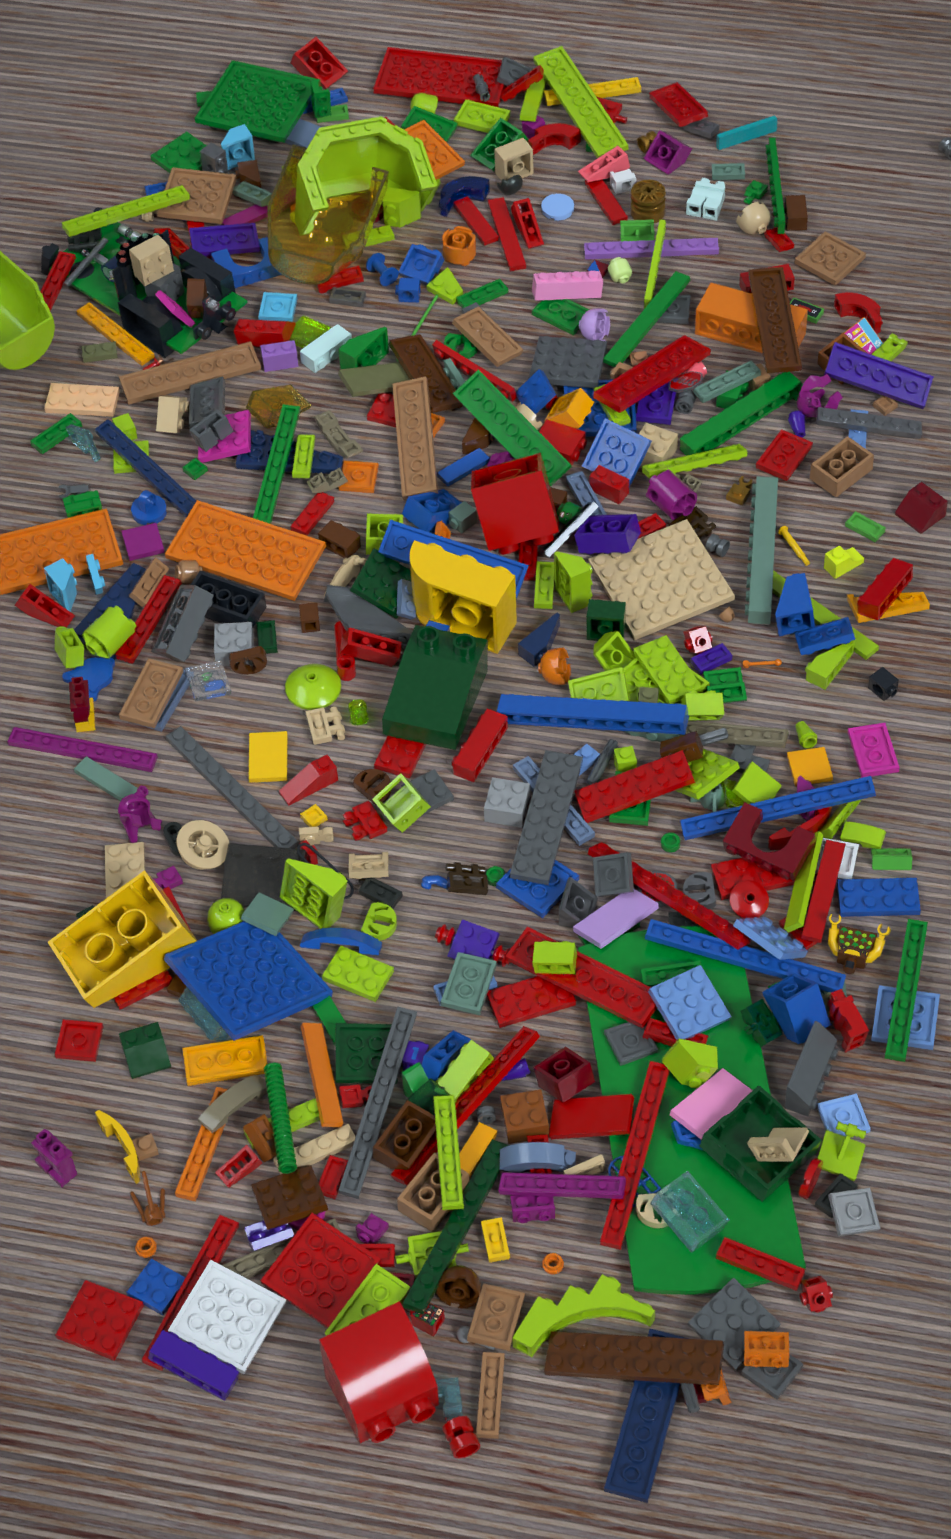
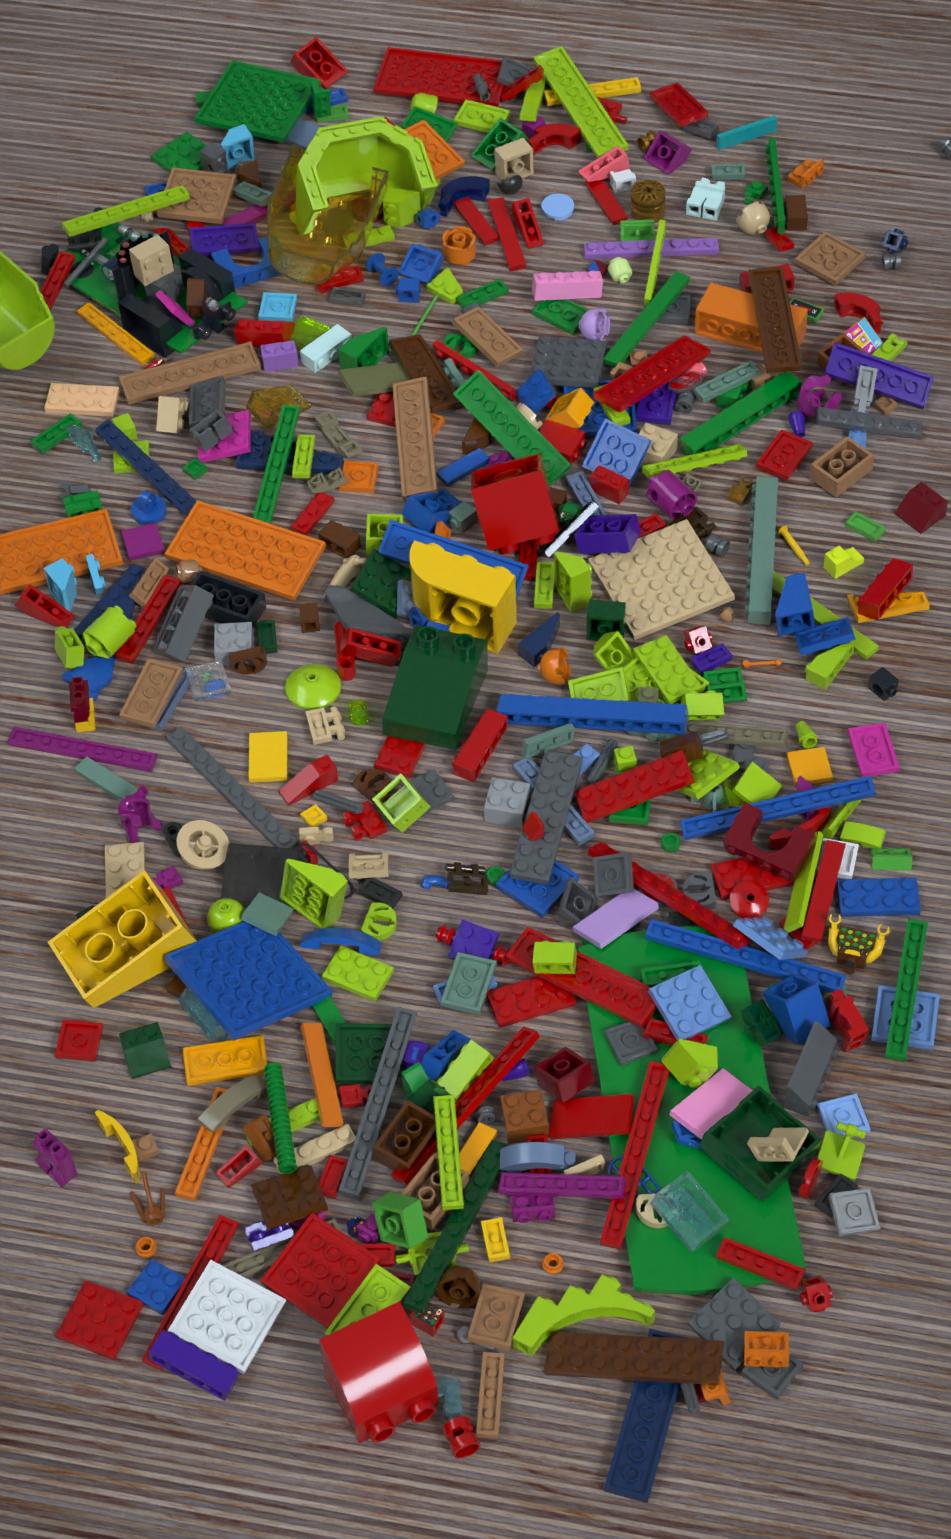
olive plate [82,342,118,363] -> none
red plate [113,970,173,1010] -> none
none -> dark grey axle [313,790,363,814]
none -> clear blue tile [347,1216,365,1238]
none -> bright green brick [372,1191,428,1249]
none -> blue plate [409,606,428,628]
none -> blue piece [415,208,440,229]
none -> sand green plate [522,723,575,759]
none -> red slope [522,811,544,841]
none -> orange bracket [787,158,824,189]
none -> light grey hinge [854,365,877,413]
none -> dark blue brick [882,228,908,253]
none -> flat silver wheel [882,252,901,270]

